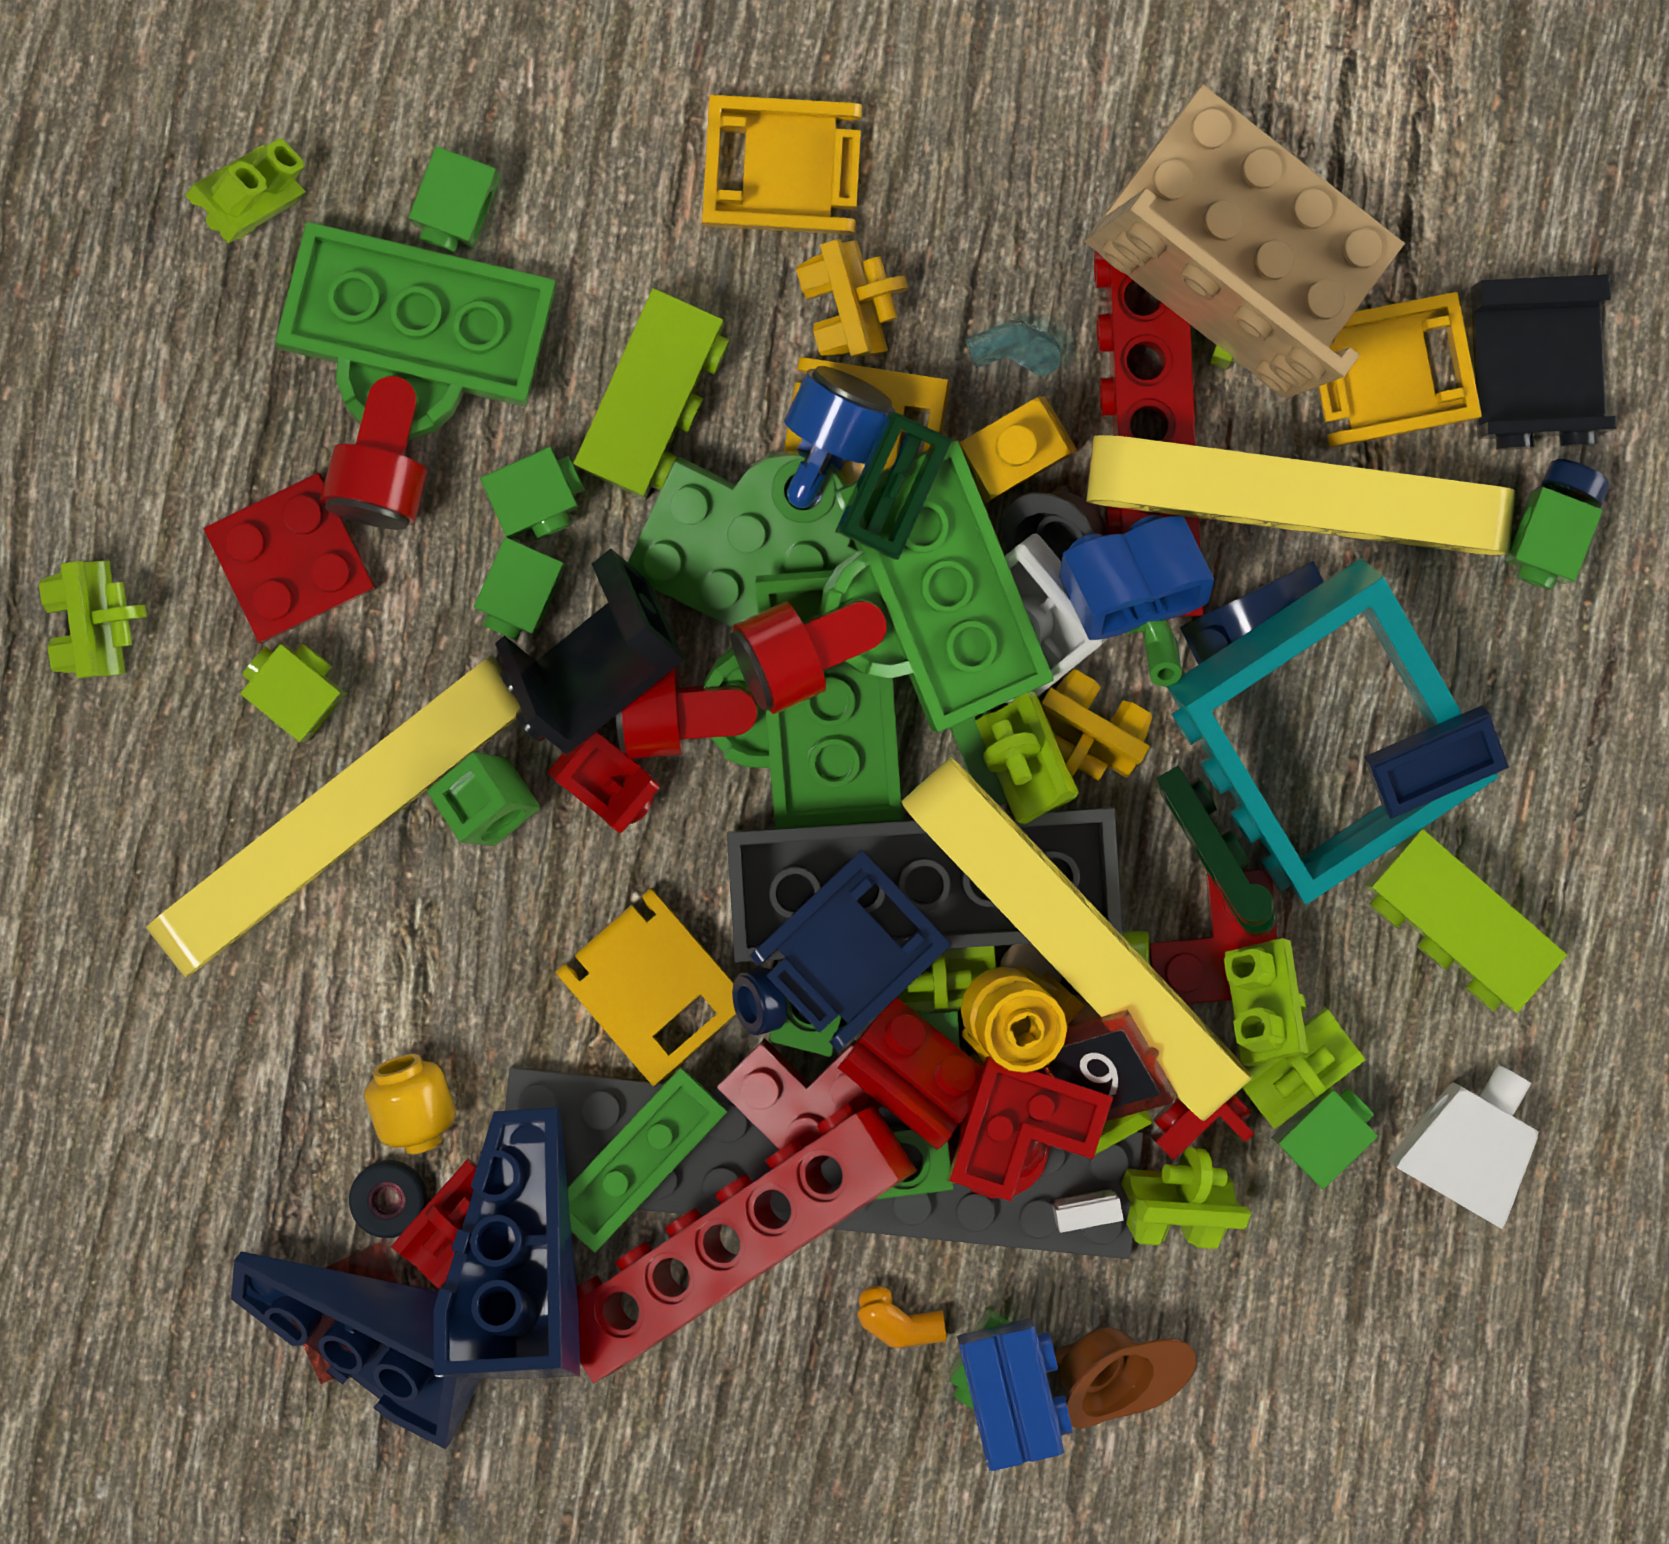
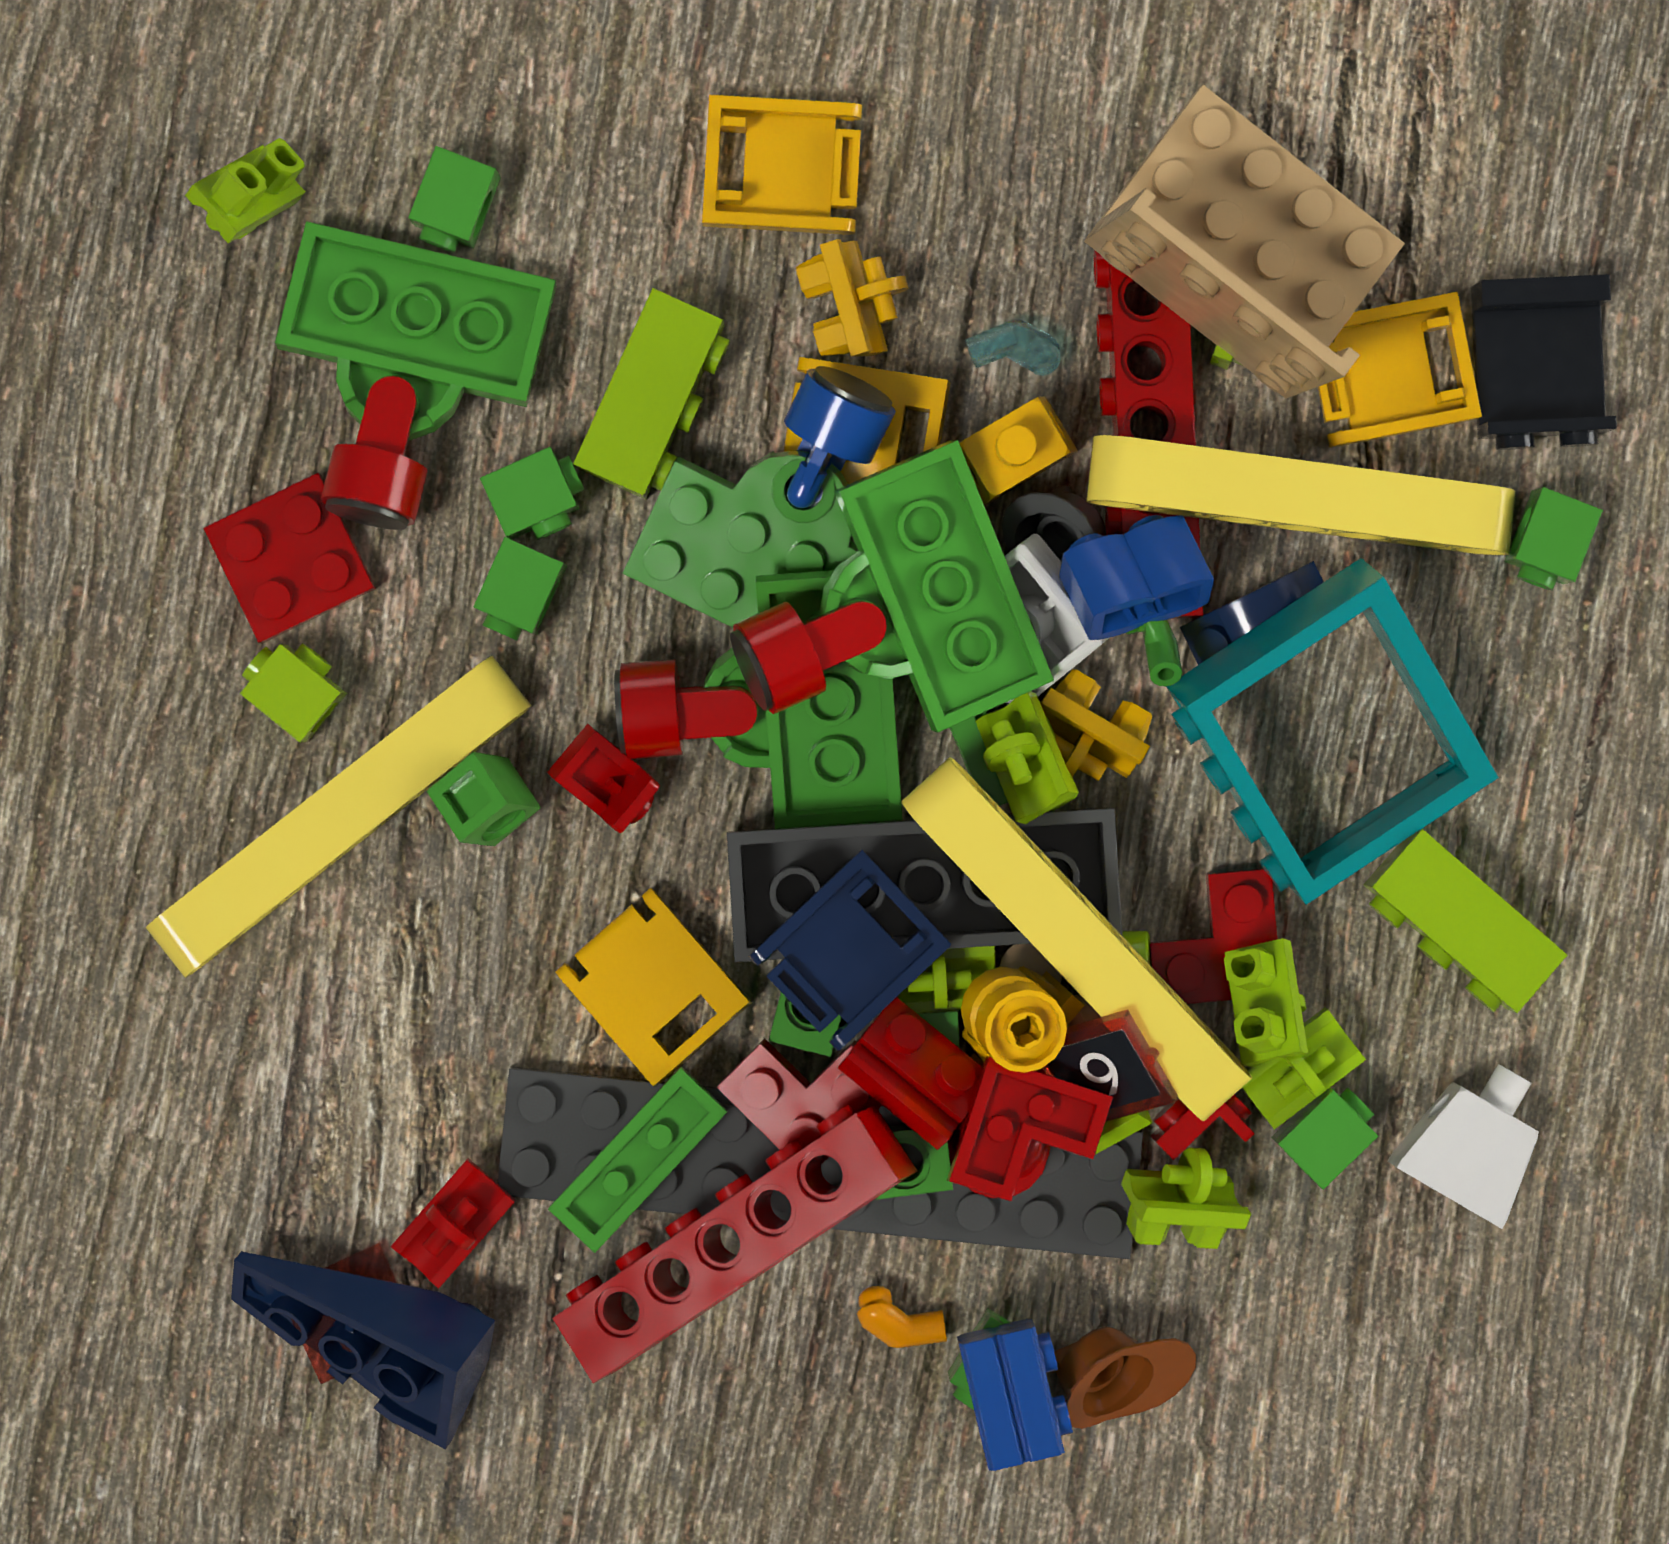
lime hips [38,561,147,679] -> none
black wheel [349,1160,427,1238] -> none
yellow head [363,1054,456,1154] -> none
dark blue wedge [433,1107,580,1380] -> none
black panel [495,548,685,755] -> none
dark blue tile [732,967,786,1036] -> none
dark green tile [835,411,953,560] -> none
white tile [1052,1189,1124,1233] -> none
dark green plate [1156,765,1276,936] -> none
dark blue tile [1364,705,1509,819] -> none
dark blue tile [1542,459,1610,508] -> none

